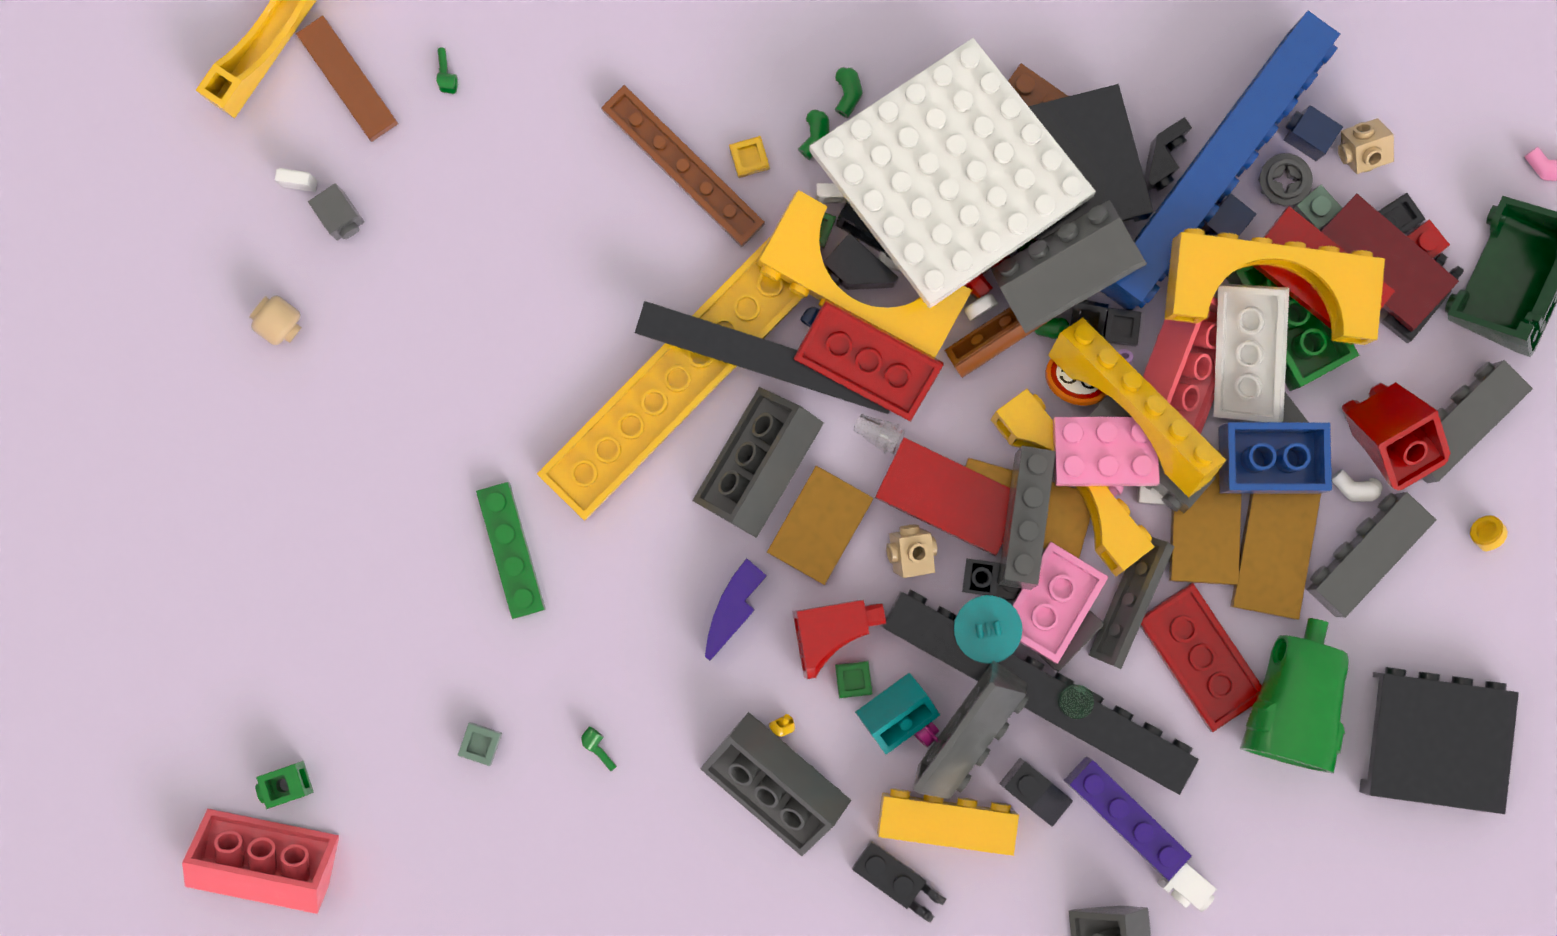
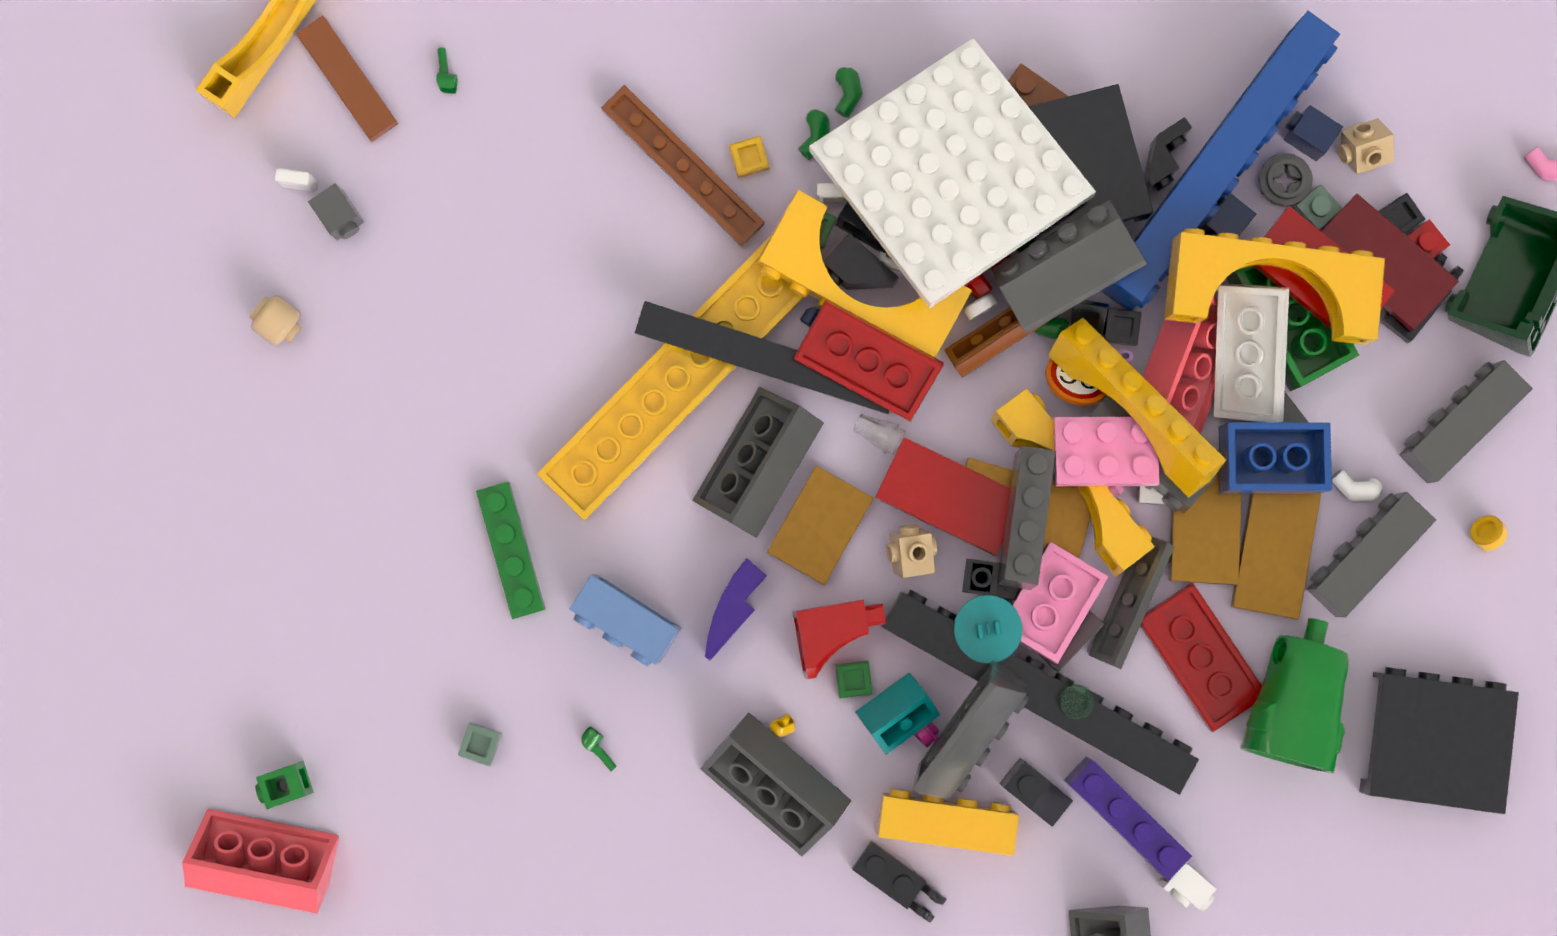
red hips [1342,382,1450,490] -> none
none -> medium blue brick [569,574,682,666]

